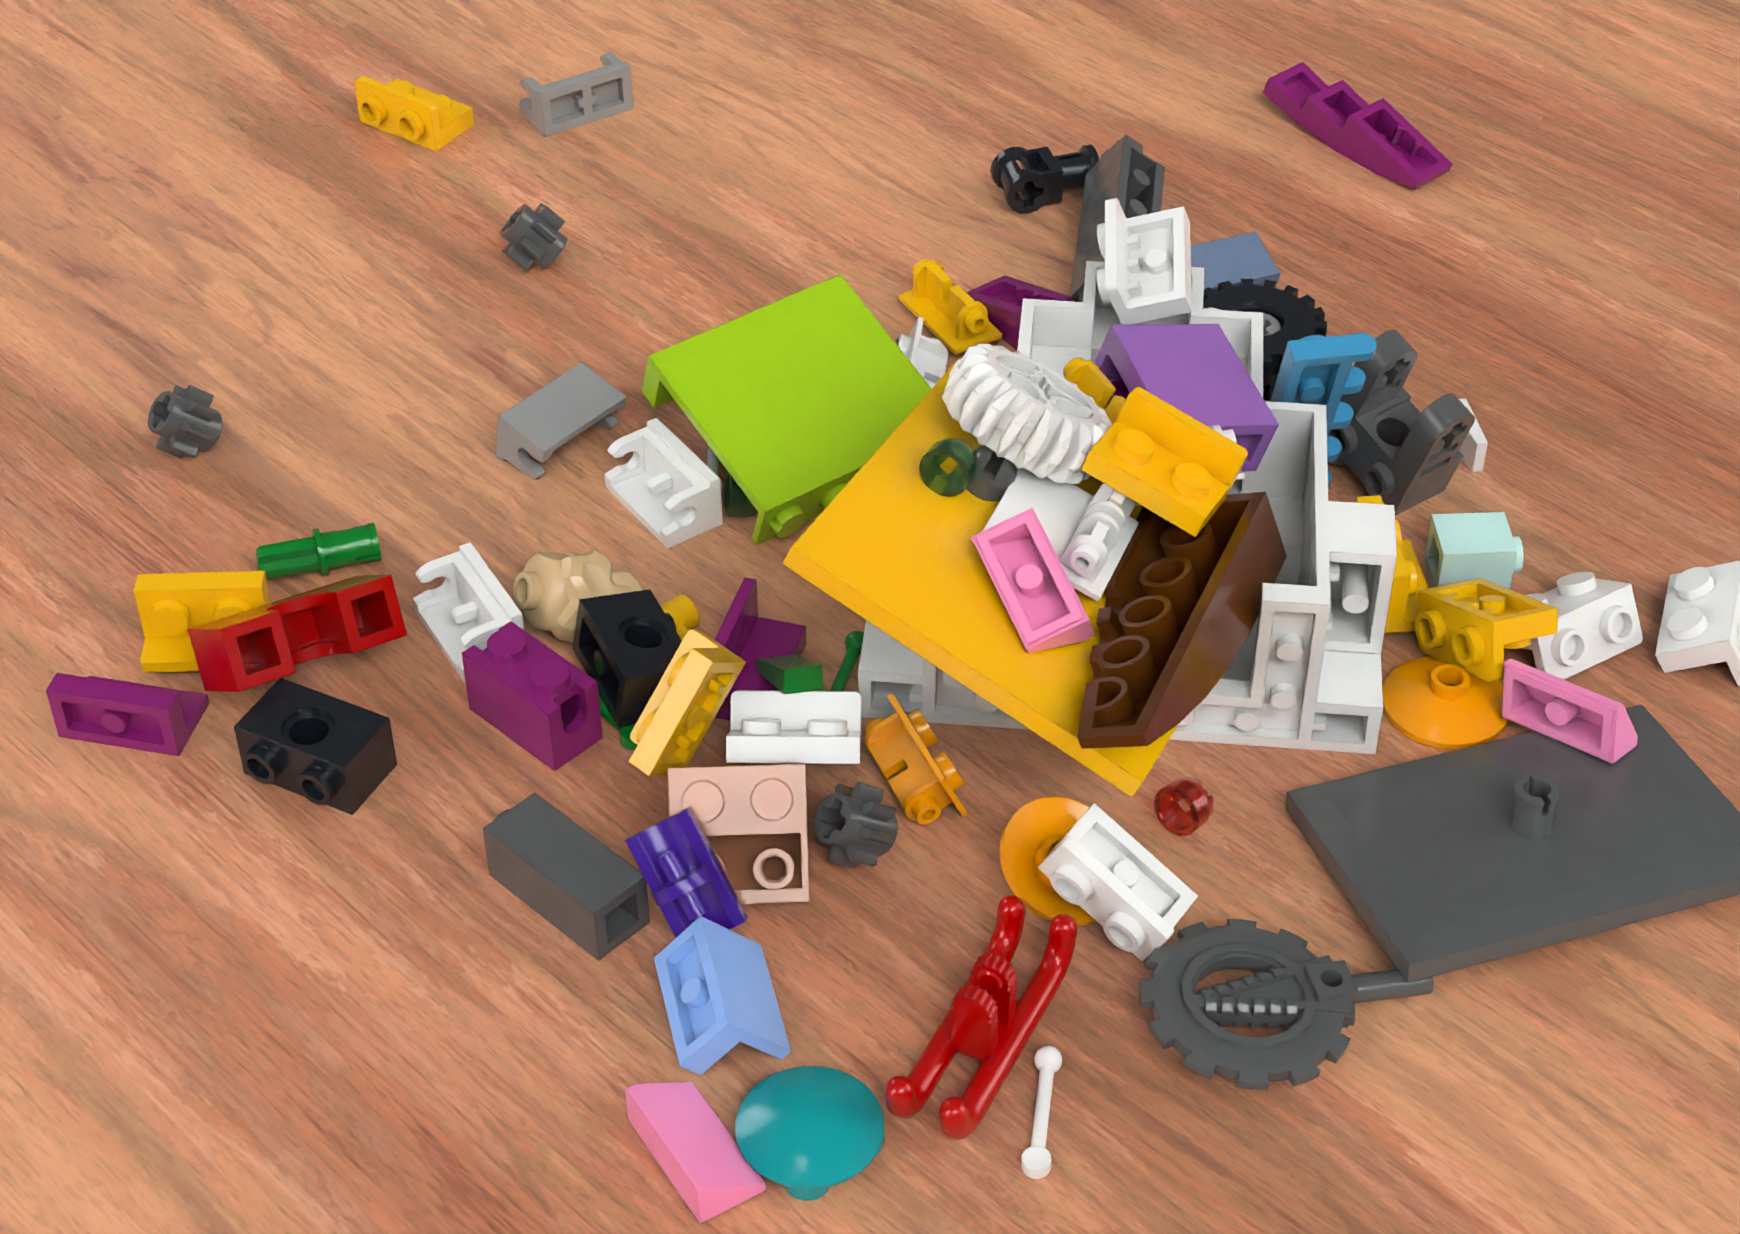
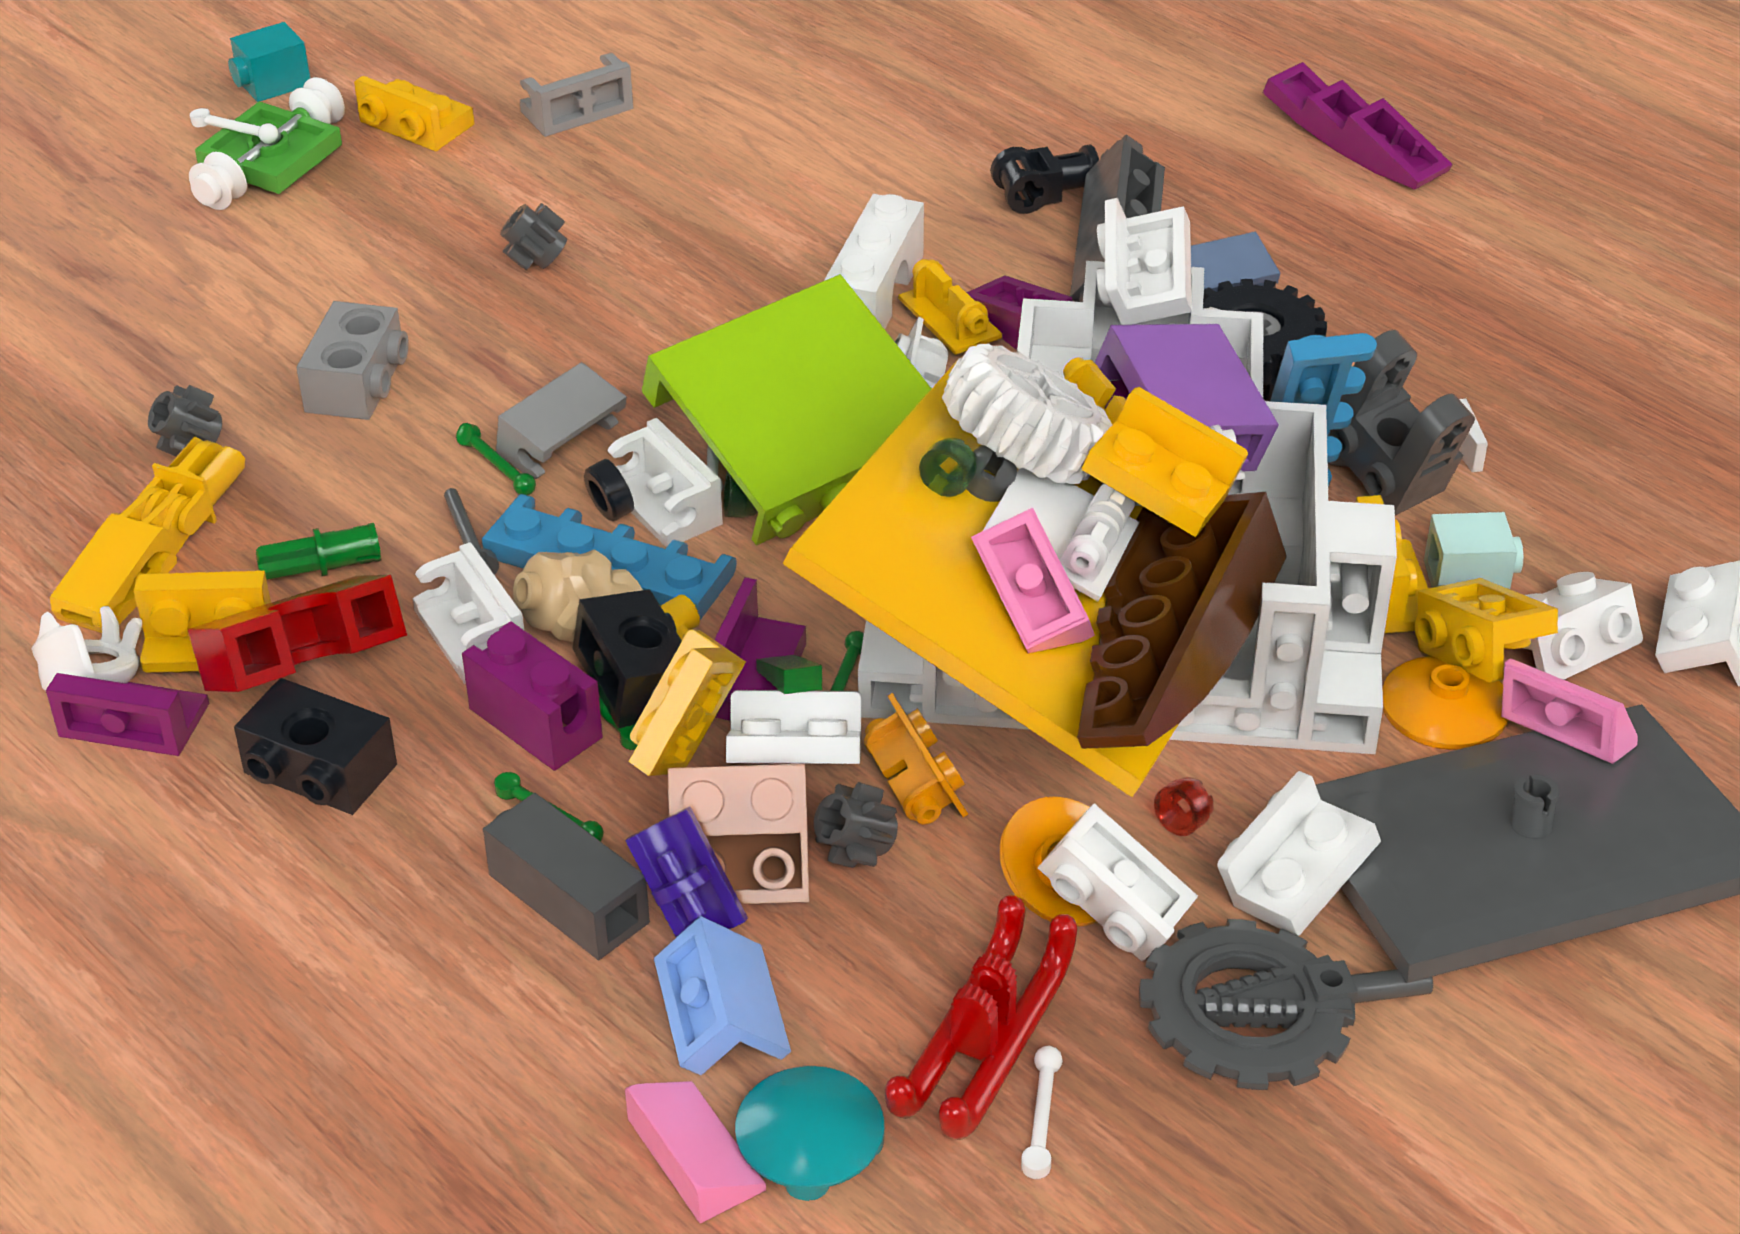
none -> white piece [31,606,142,691]
none -> yellow arm [50,437,245,633]
none -> plate [189,77,345,210]
none -> white hinge [189,108,278,144]
none -> teal brick [228,22,310,102]
none -> light grey brick [296,301,408,420]
none -> dark grey piece [444,488,499,575]
none -> green hinge [456,423,536,495]
none -> dark azure hinge [482,494,737,620]
none -> green hinge [494,772,604,842]
none -> black tile [584,459,634,521]
none -> white arch [824,194,924,329]
none -> white bracket [1217,771,1381,936]

